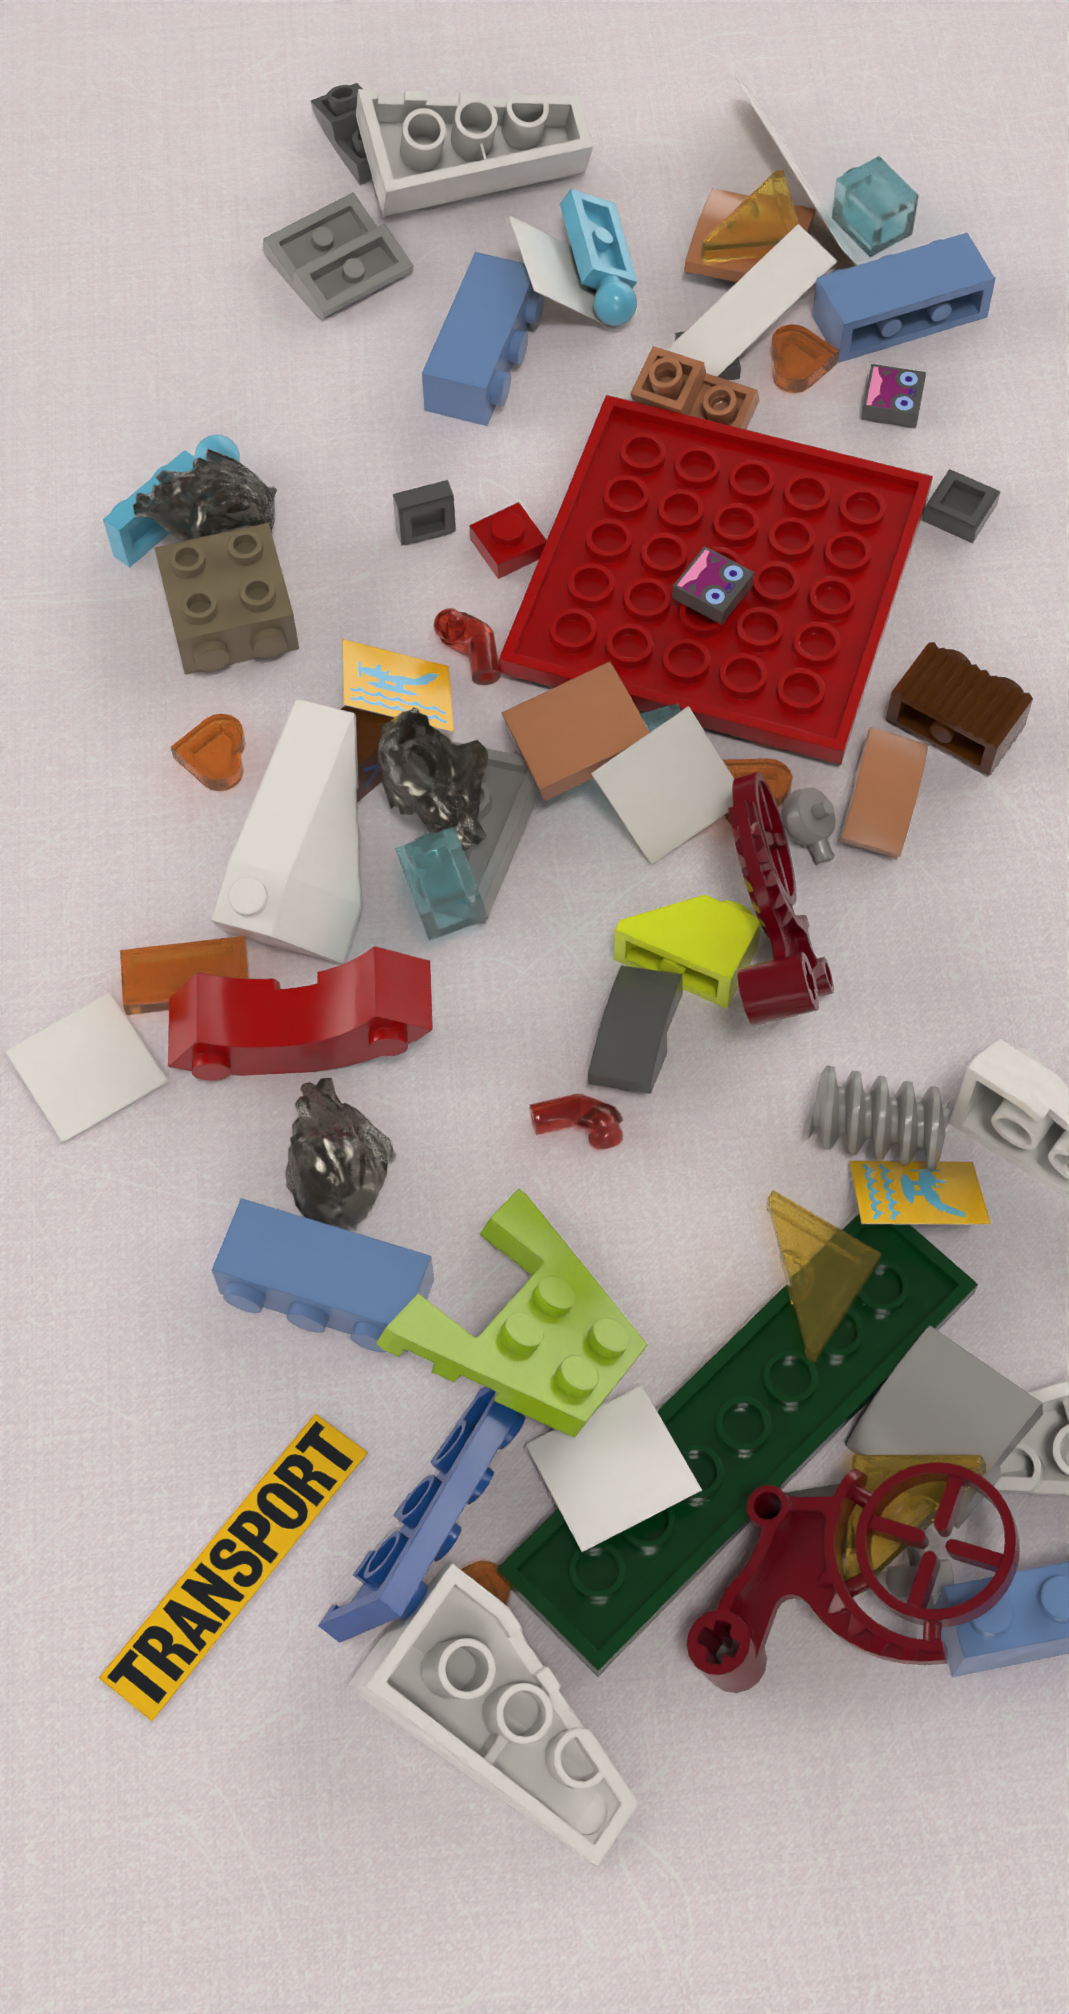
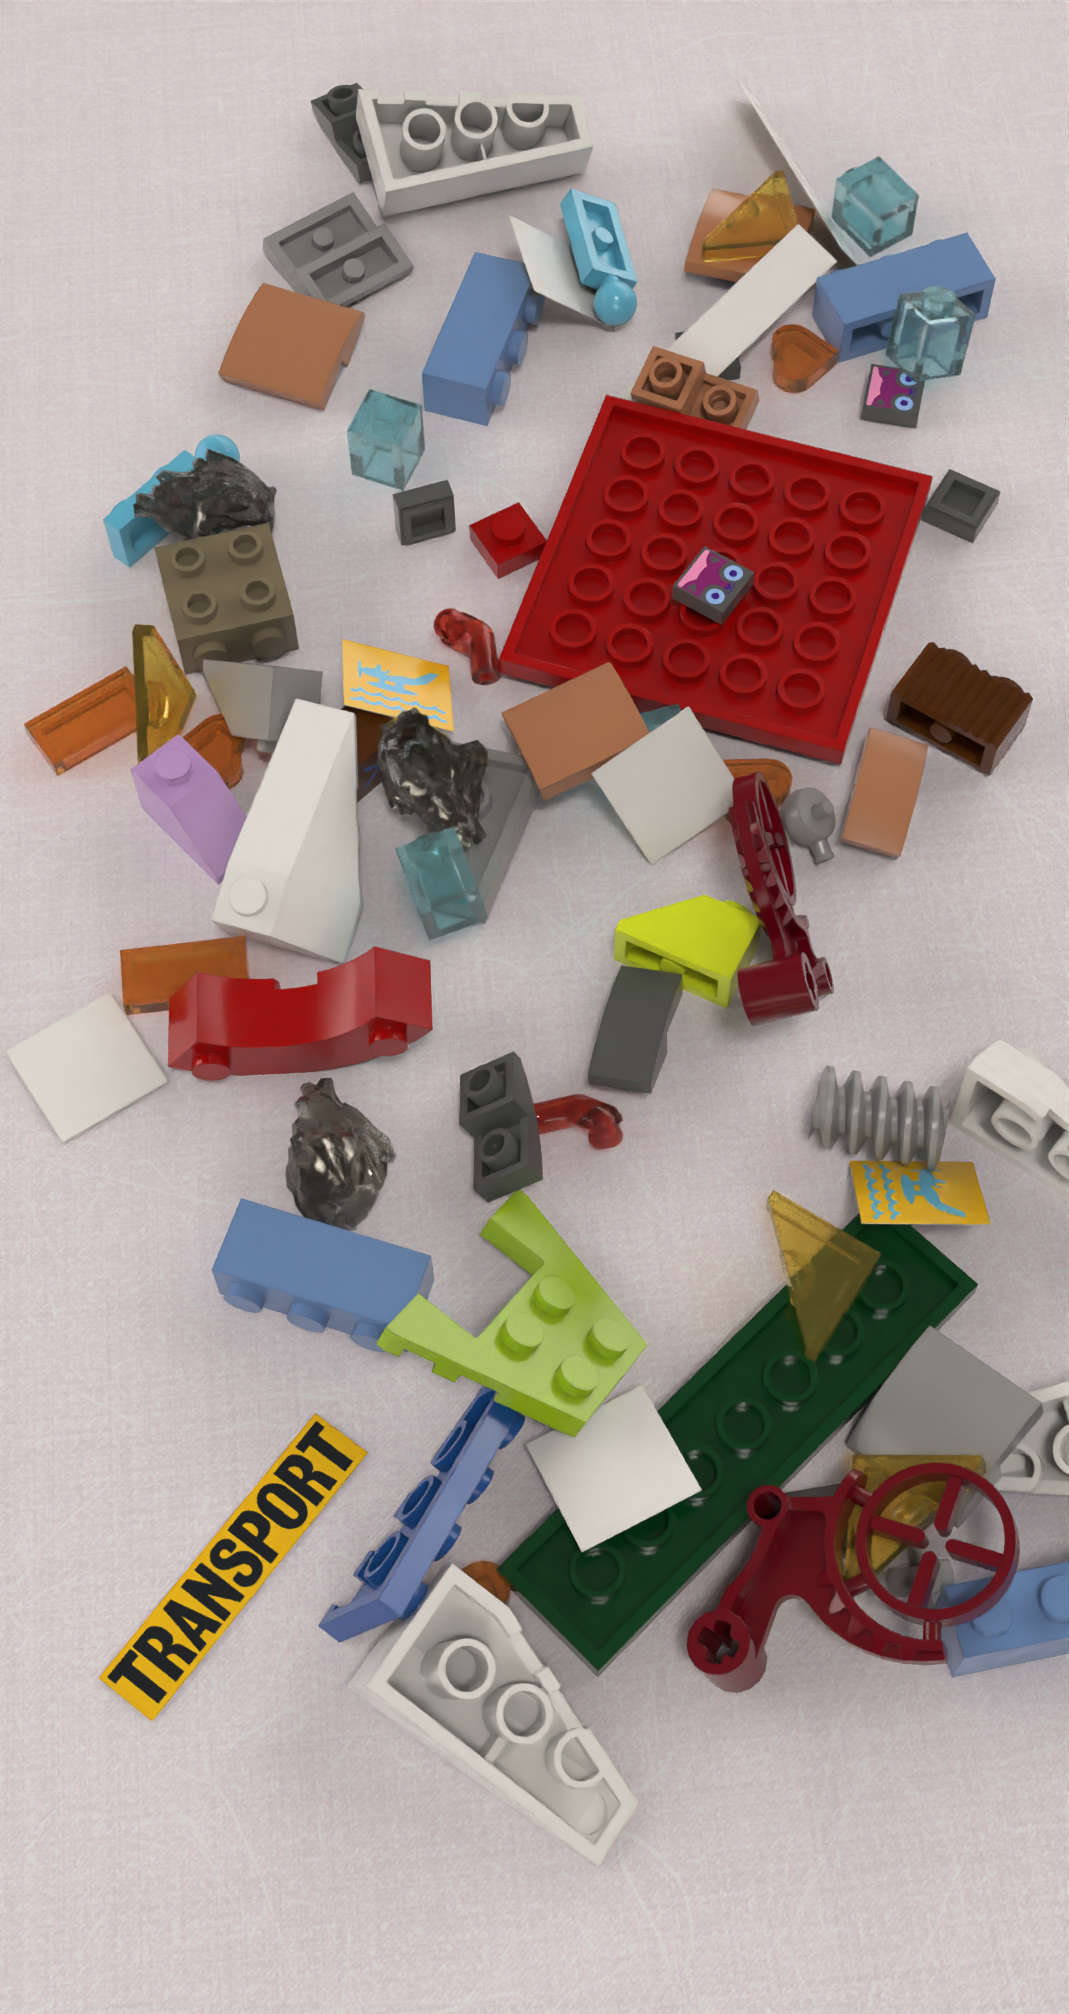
none -> clear orange tile [24,666,160,776]
none -> lavender slope [131,734,247,885]
none -> clear yellow tile [132,624,197,764]
none -> light grey slope [203,659,323,753]
none -> nougat slope [218,283,365,411]
none -> clear light blue brick [347,389,425,491]
none -> dark grey slope [459,1051,543,1203]
none -> clear light blue brick [885,286,976,382]

